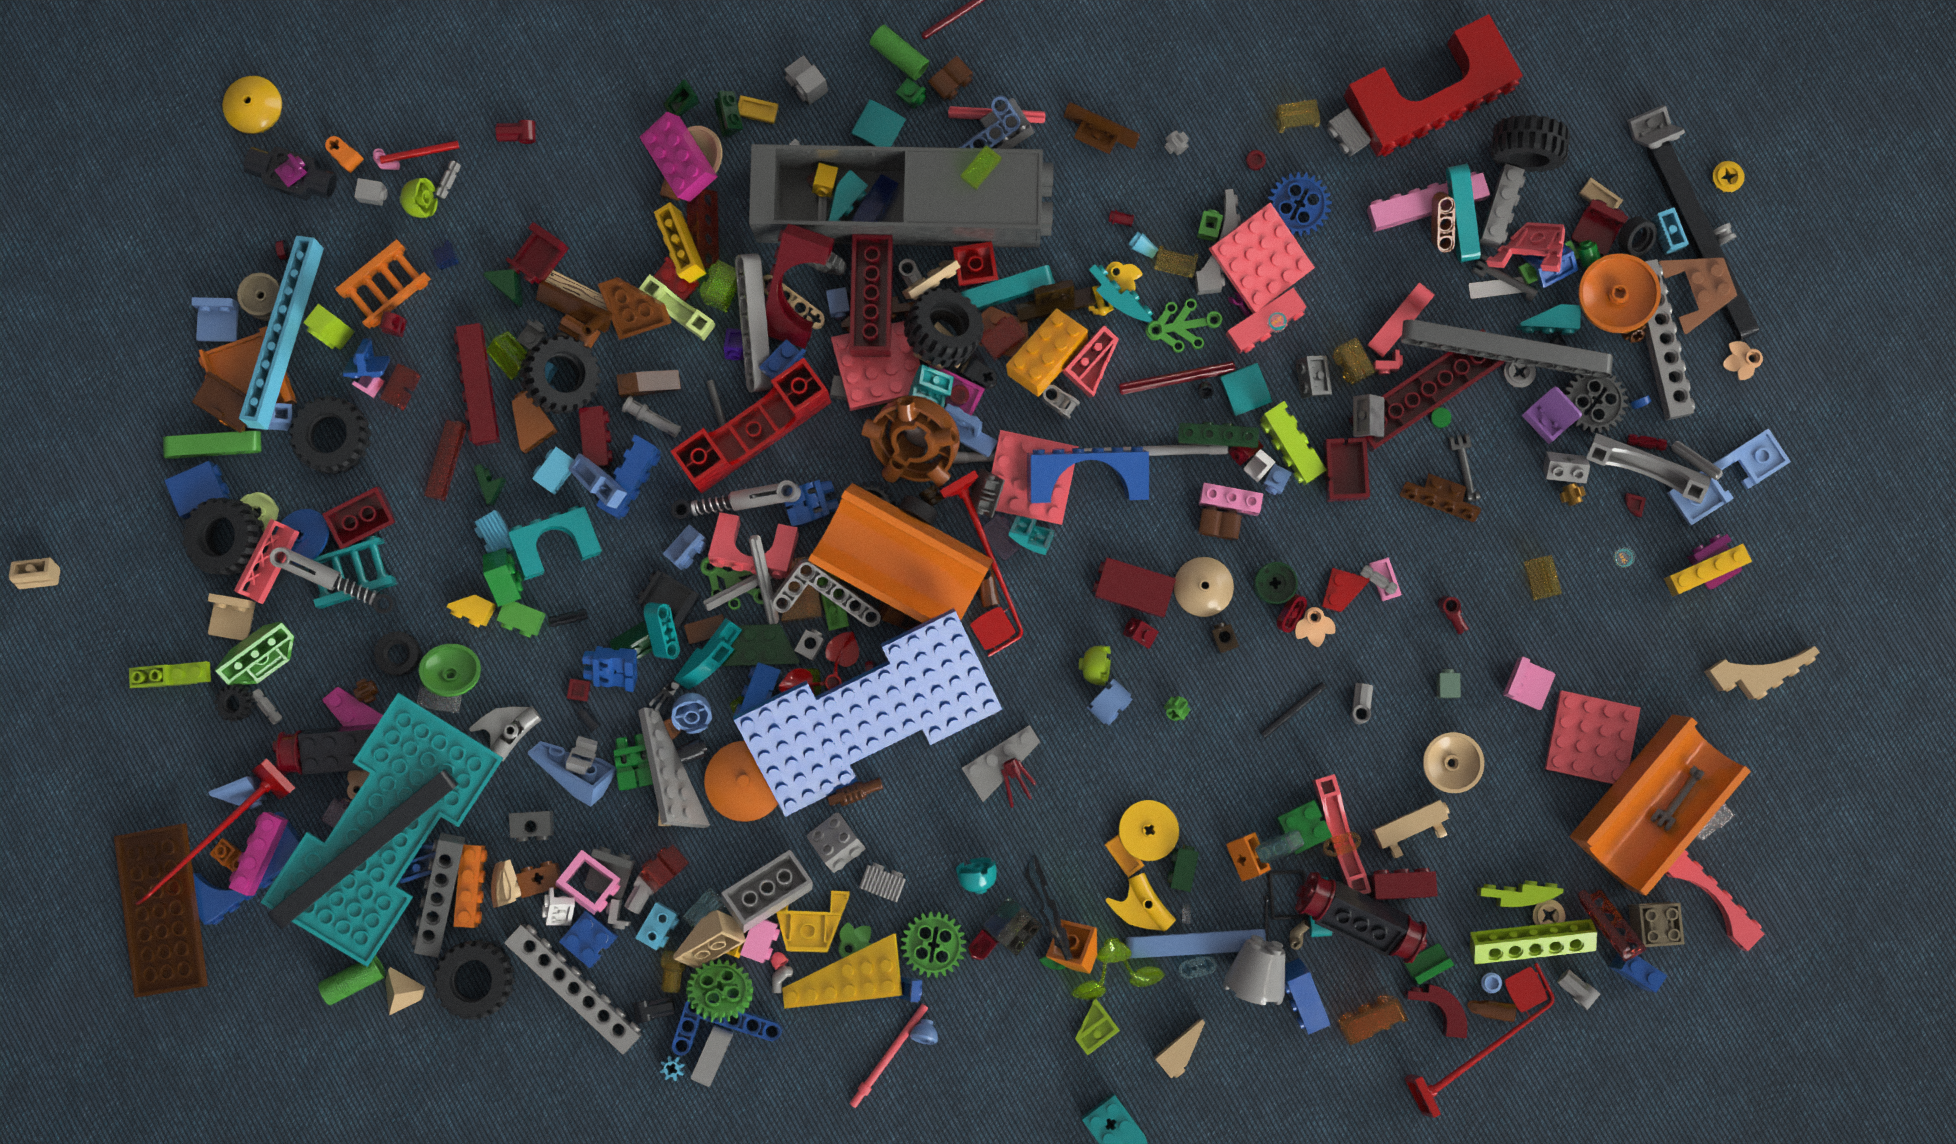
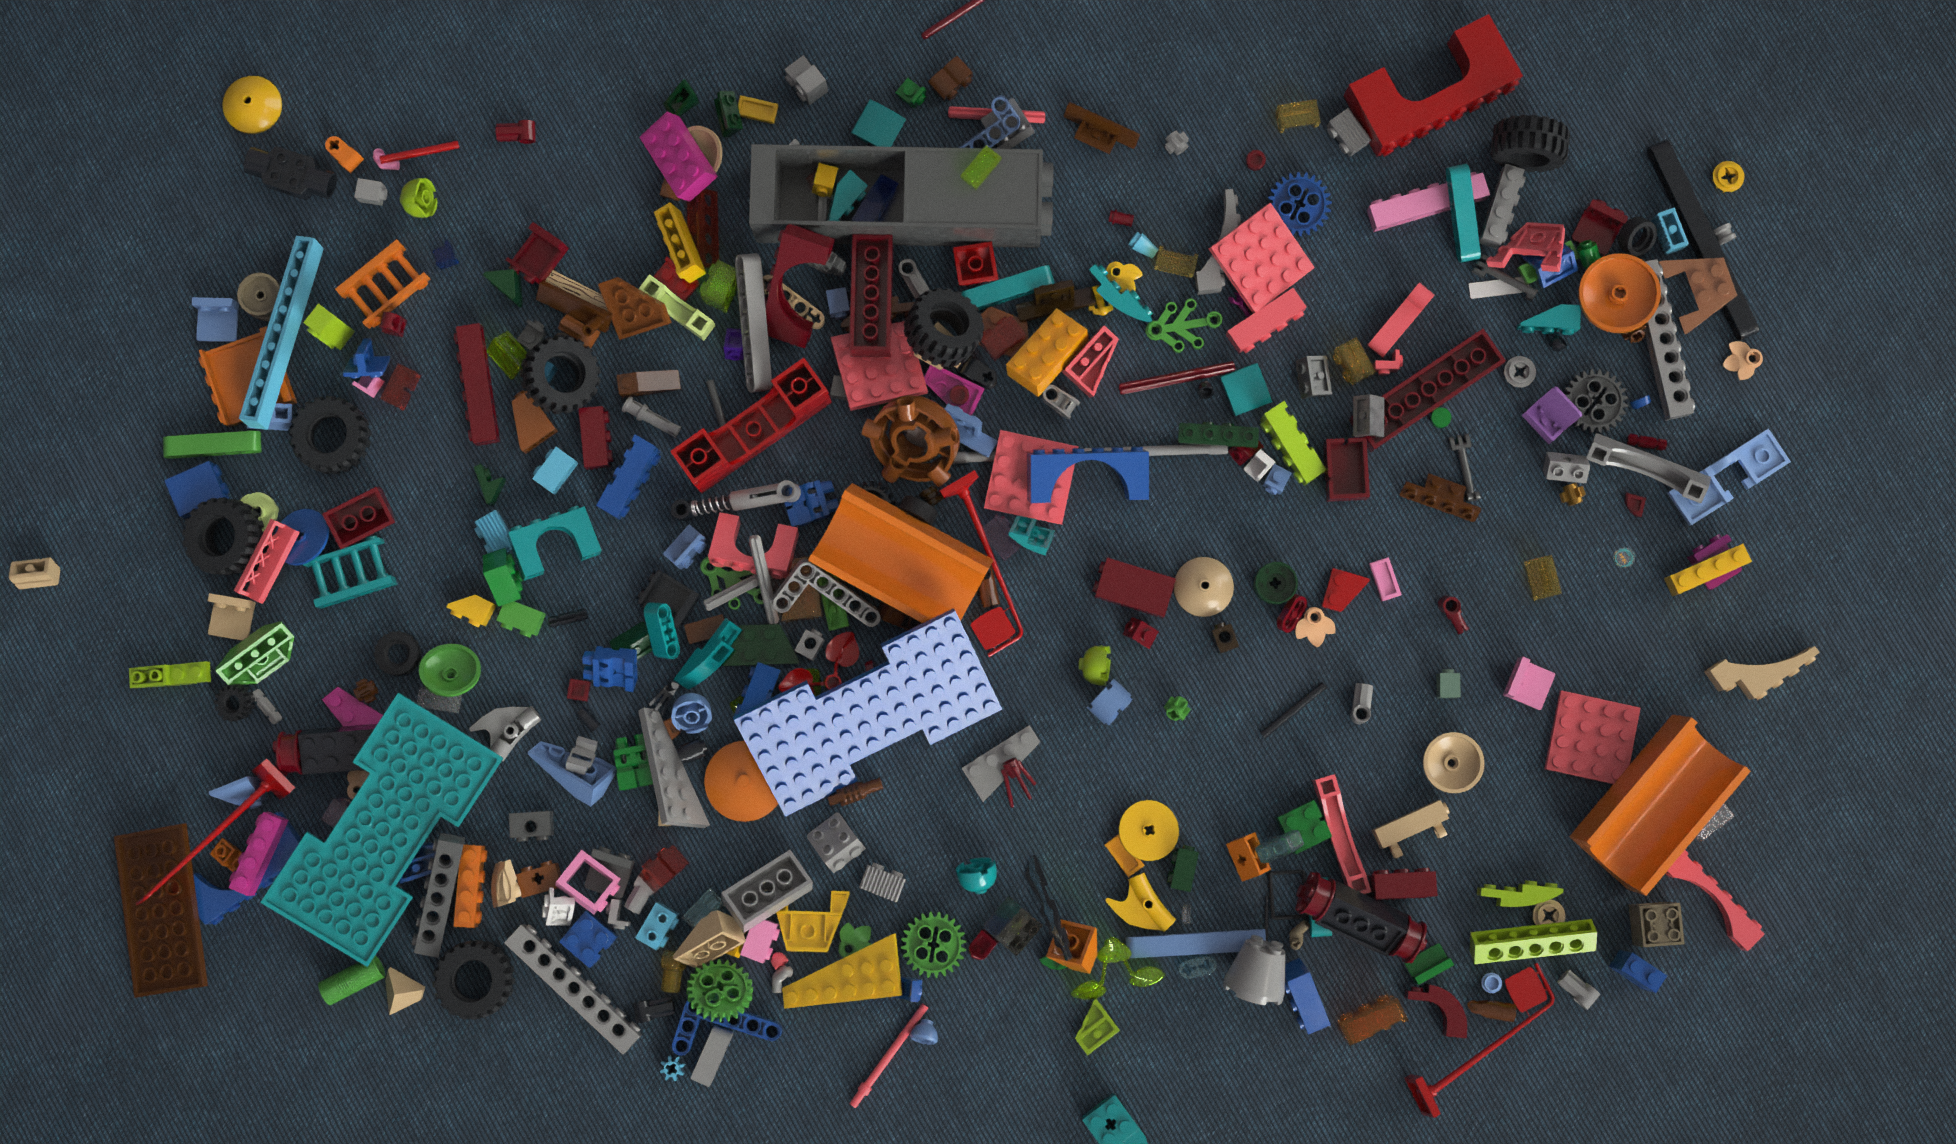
reddish brown door [192,371,246,433] -> none
black beam [267,768,459,930] -> none
piece [270,547,397,614] -> none
magenta bracket [275,153,307,187] -> none
dark red tile [275,240,290,260] -> none
clear red fence [424,420,467,502] -> none
light grey axle [435,161,460,199] -> none
medium blue slope [568,453,627,509] -> none
blue bracket [759,339,806,387] -> none
bright green piece [869,25,929,80] -> none
tan wing [902,260,960,300] -> none
teal slope [908,365,954,408] -> none
dark grey hinge [971,468,1005,518] -> none
tan slope [1154,1018,1205,1078] -> none
bright green brick [1197,209,1223,242] -> none
reddish brown brick [1197,506,1242,541] -> none
bright pink brick [1199,483,1263,516] -> none
clear tile [1267,312,1288,333] -> none
clear orange beam [1323,832,1361,857] -> none
light grey axle [1360,565,1398,594] -> none
dark grey beam [1401,320,1613,378] -> none
dark orange beam [1431,191,1455,252] -> none
tan tile [1578,178,1623,209] -> none
clear red fence [1578,889,1647,962] -> none
light grey bracket [1627,105,1685,149] -> none
dark grey hinge [1650,766,1705,832] -> none
light grey axle [1671,441,1723,480] -> none

